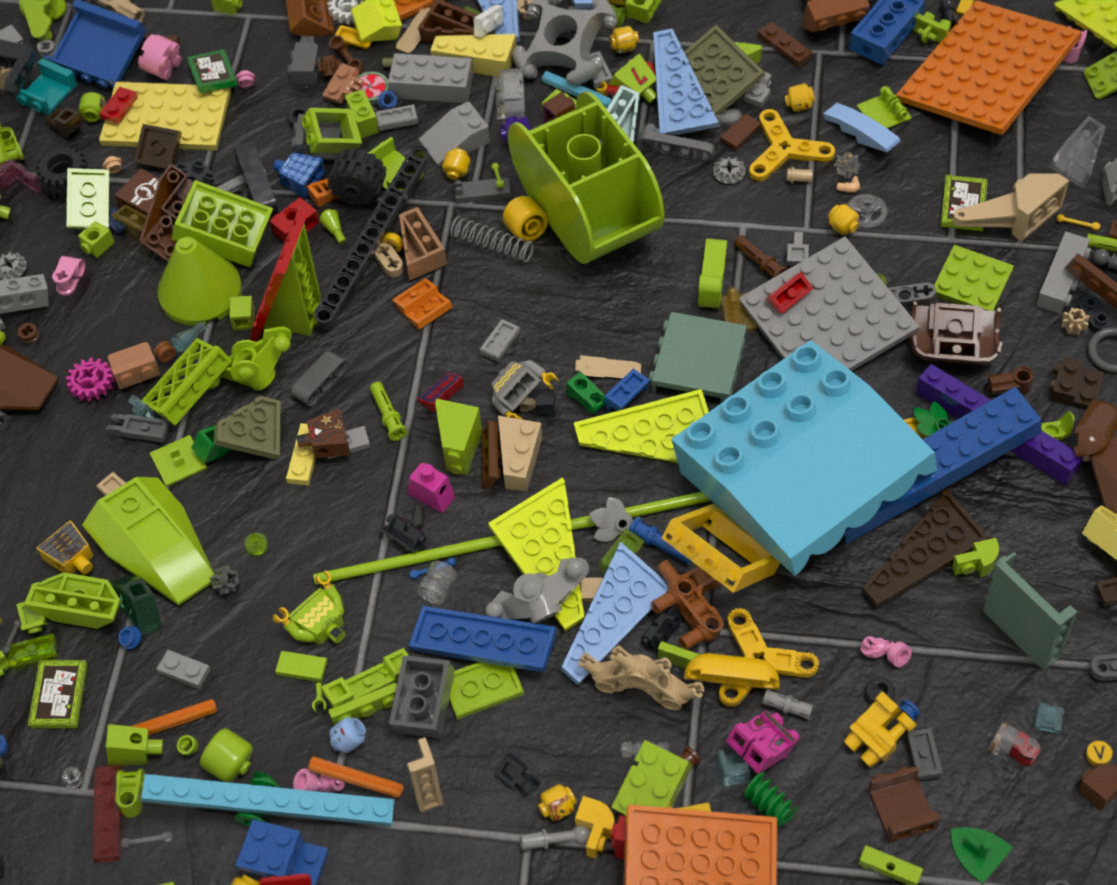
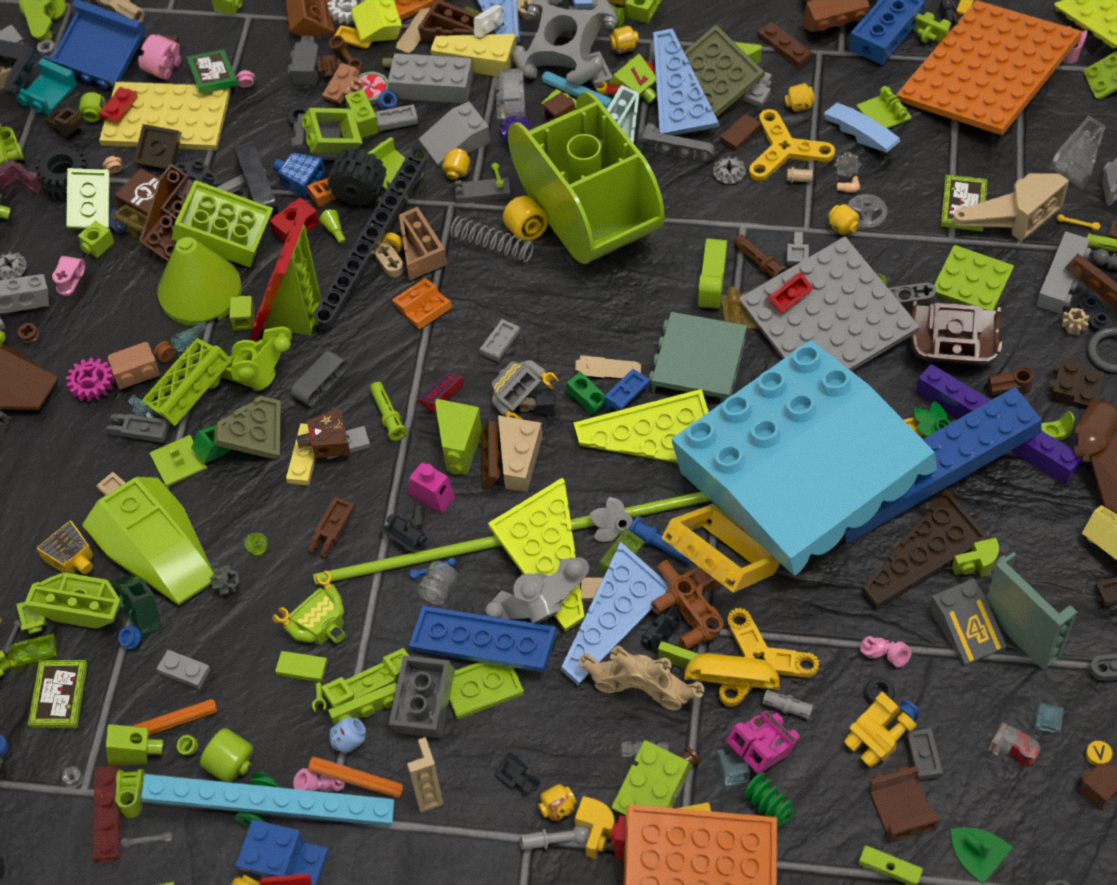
clear cylinder [715,109,742,126] -> none
none -> reddish brown hinge [308,497,356,557]
none -> dark grey slope [929,578,1007,667]

